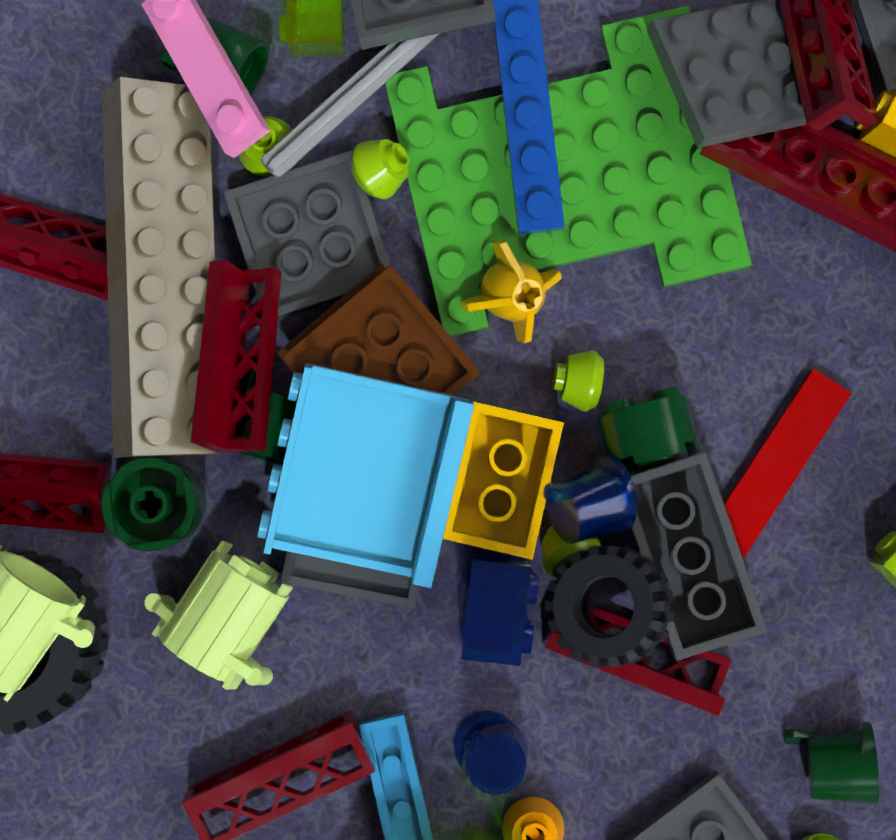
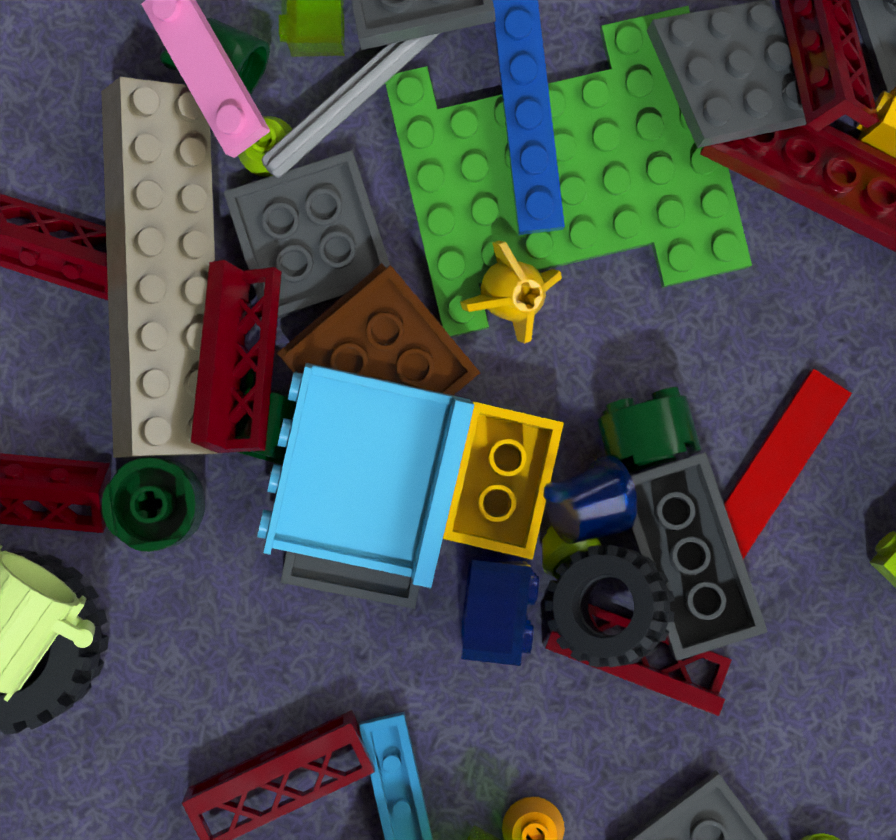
yellowish green container [144,541,293,690] -> none
lime cone [351,139,410,199] -> none
clear blue hat [453,710,529,795] -> none
lime cone [552,350,604,412] -> none
dark green hat [783,721,879,804] -> none

